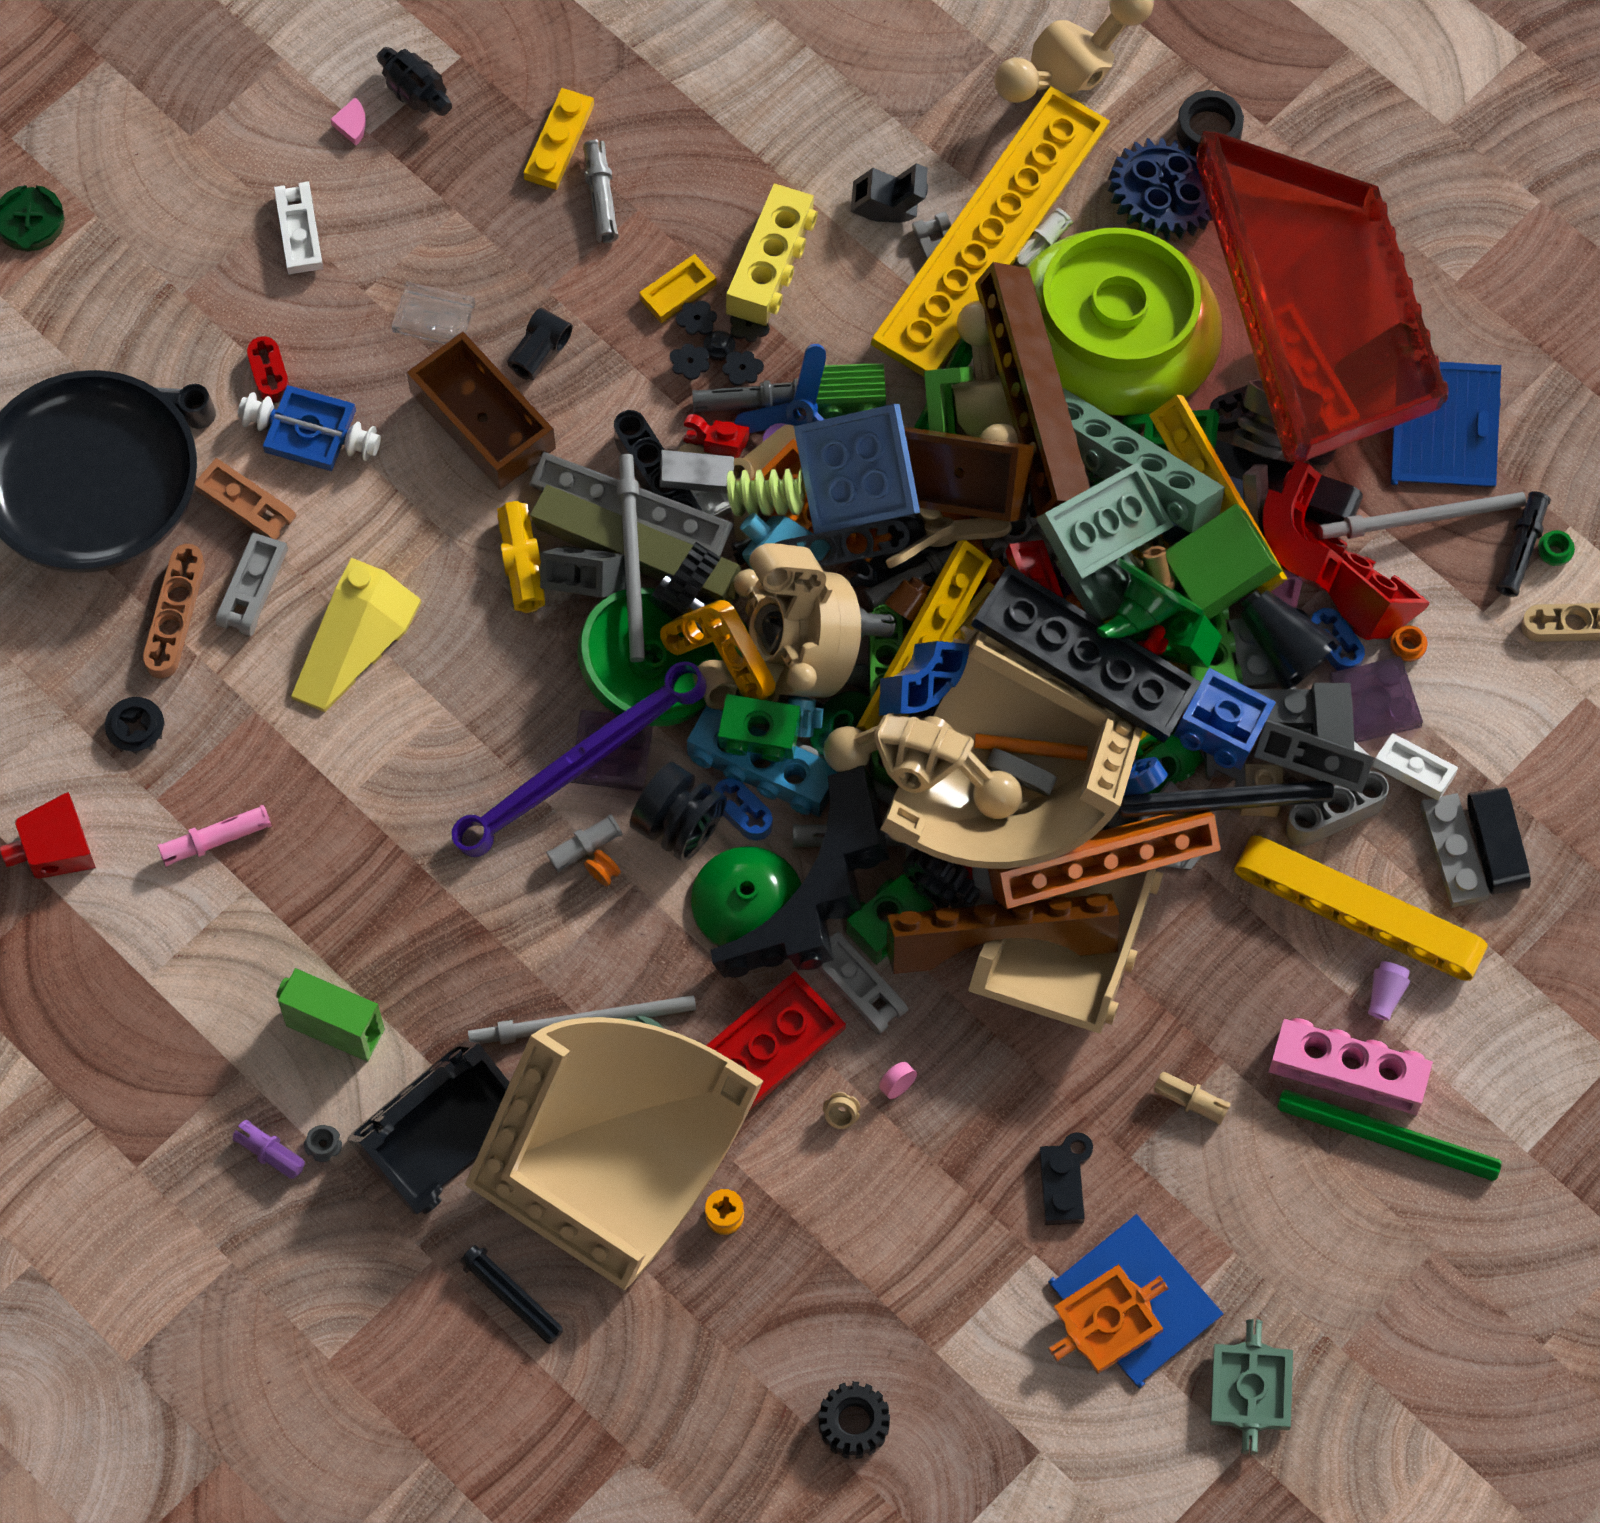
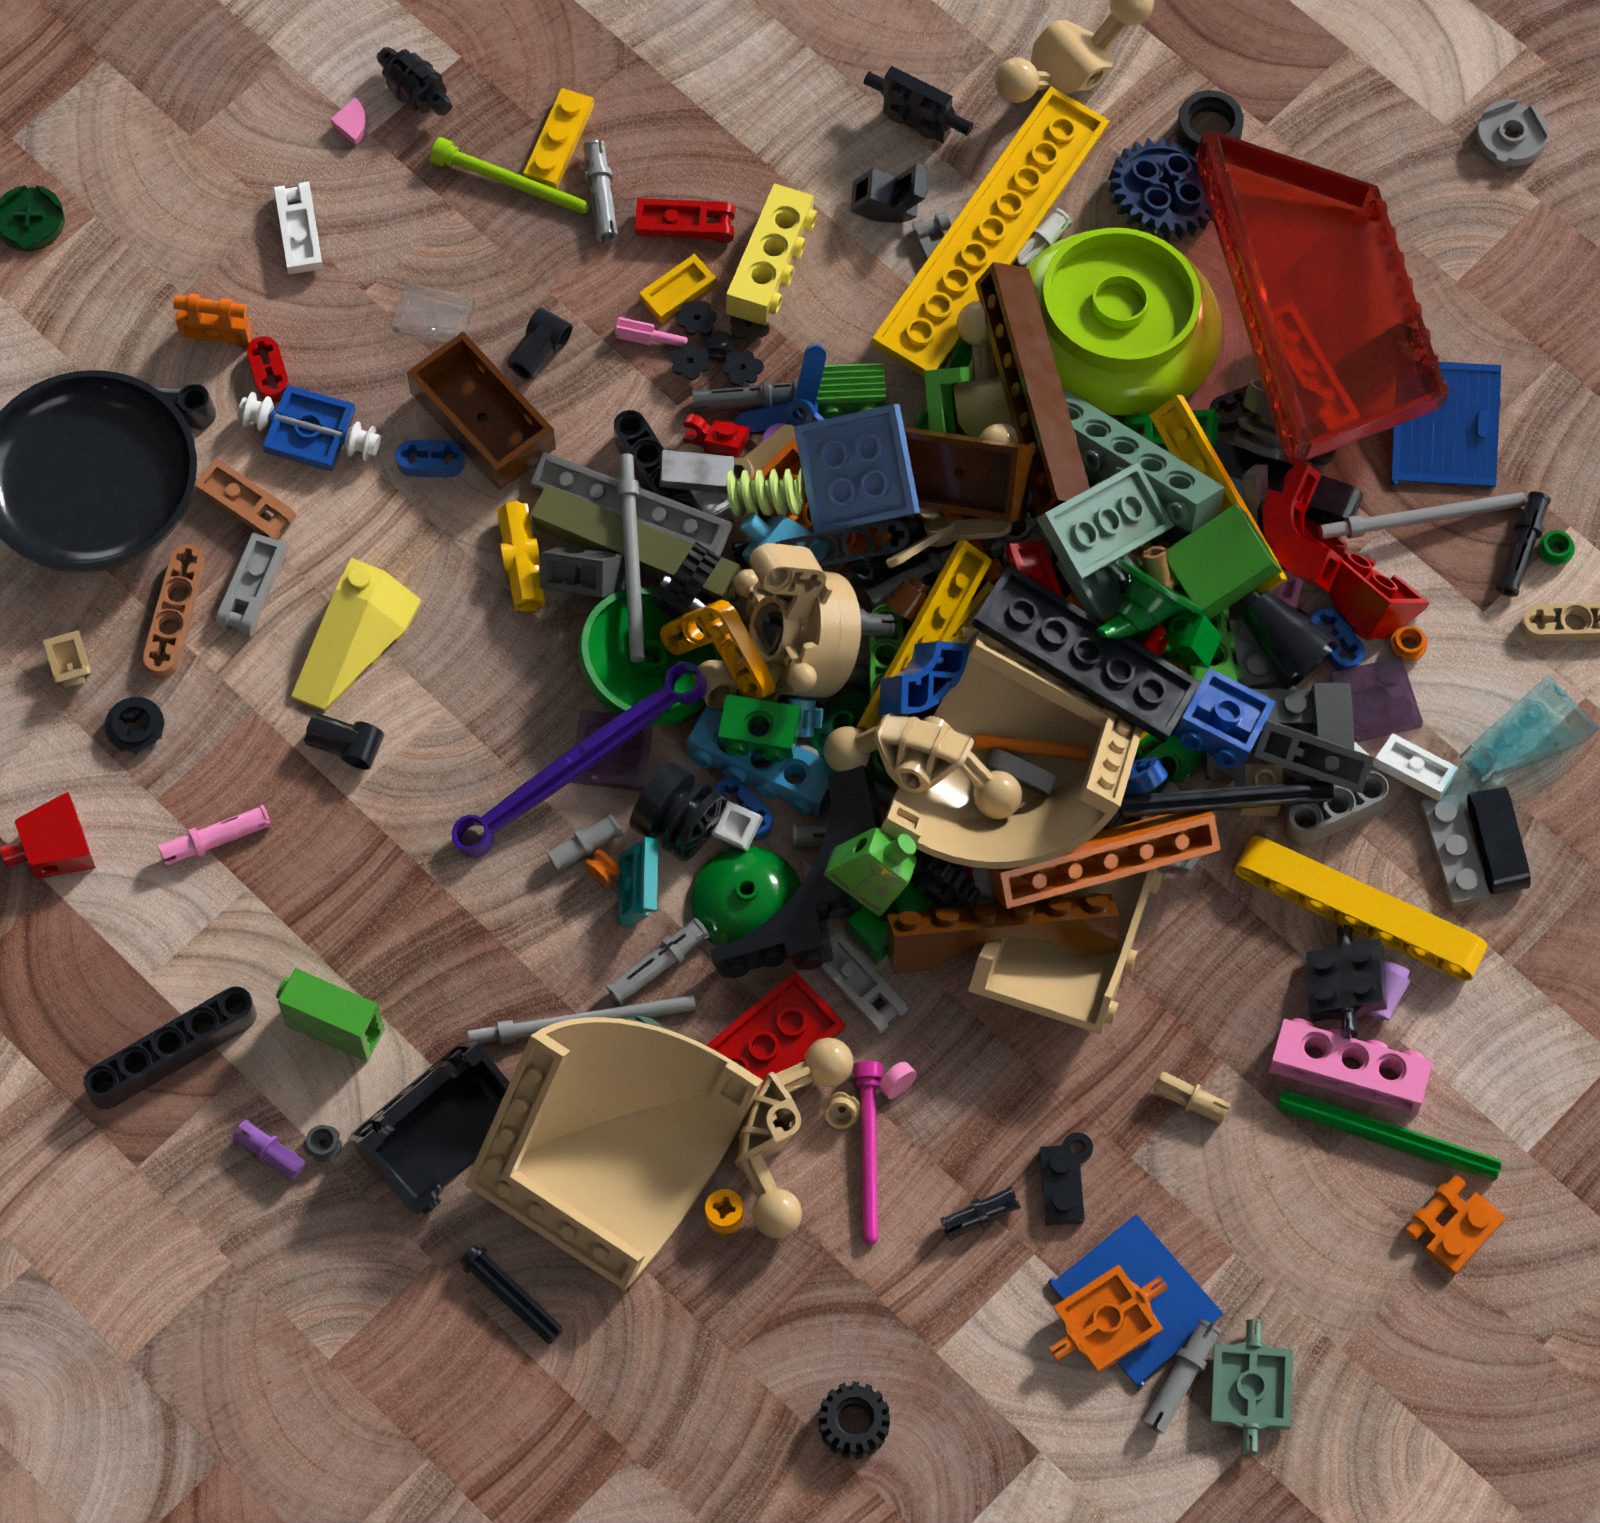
none -> tan bracket [43,630,91,688]
none -> black beam [83,986,257,1109]
none -> orange plate [173,293,253,346]
none -> black piece [304,713,385,770]
none -> blue beam [395,440,465,478]
none -> lime piece [430,137,590,214]
none -> light grey pin [606,918,710,1005]
none -> bright pink axle [615,317,688,347]
none -> teal plate [618,837,658,927]
none -> red plate [635,198,736,243]
none -> white tile [712,801,763,852]
none -> tan piece [735,1038,853,1239]
none -> bright green torso [824,828,917,916]
none -> dark pink piece [852,1061,883,1245]
none -> black plate [863,66,974,143]
none -> black pin [940,1186,1021,1241]
none -> light grey pin [1142,1319,1222,1434]
none -> black plate [1306,925,1387,1039]
none -> orange plate [1405,1175,1506,1276]
none -> clear light blue wedge [1459,674,1600,784]
none -> light grey plate [1476,99,1548,169]

